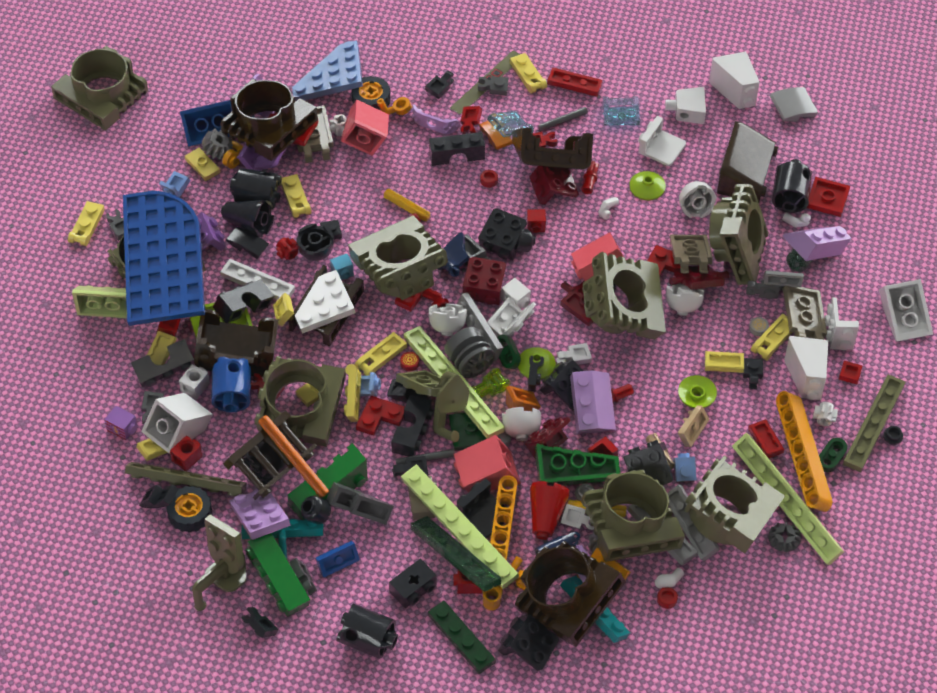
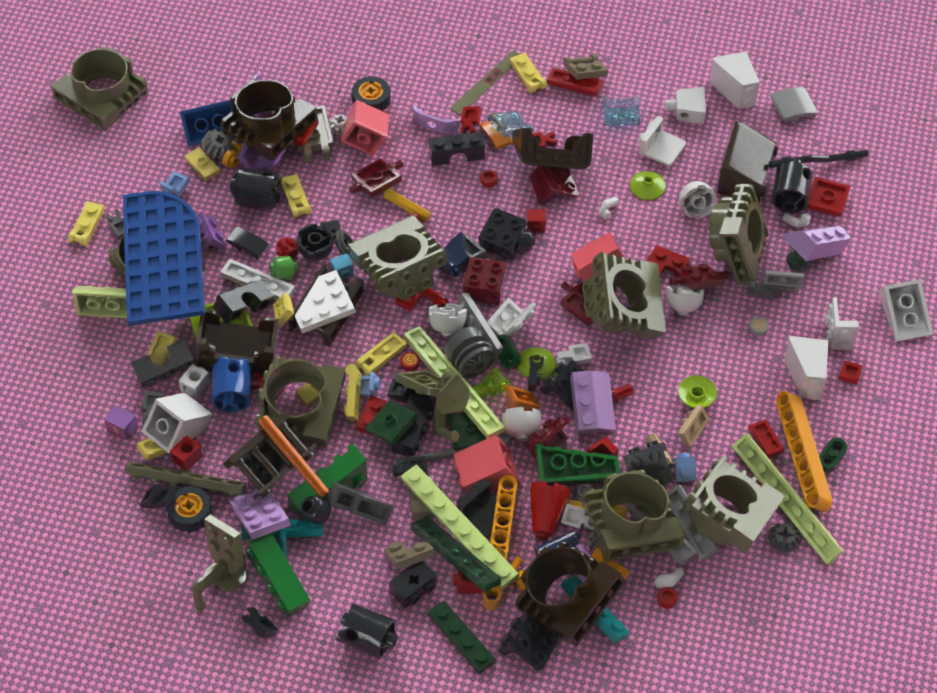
red brick [156,318,181,337] -> none
black cone [221,200,274,237] -> none
dark grey plate [289,558,317,595] -> none
medium blue plate [292,40,363,101] -> none
blue plate [315,541,360,578] -> none
light orange plate [377,97,412,115] -> none
black plate [425,70,454,99] -> none
dark grey plate [478,76,509,96] -> none
white brick [501,278,531,309] -> none
dark grey bar [538,107,588,132] -> none
red axle [581,161,599,194] -> none
dark tan tile [670,235,713,273] -> none
light yellow plate [705,351,744,373] -> none
black plate [743,358,763,390] -> none
light yellow plate [751,313,793,361] -> none
dark tan tile [783,286,827,340] -> none
white gear [813,402,838,426] -> none
olive plate [843,374,906,472] -> none
black plate [883,426,903,445] -> none
none -> bright green head [269,256,298,281]
none -> dark grey gear [333,229,353,257]
none -> dark red plate [349,158,404,197]
none -> dark green plate [365,400,419,445]
none -> dark tan plate [384,542,436,570]
none -> dark tan plate [563,54,608,80]
none -> black bar [768,150,869,168]

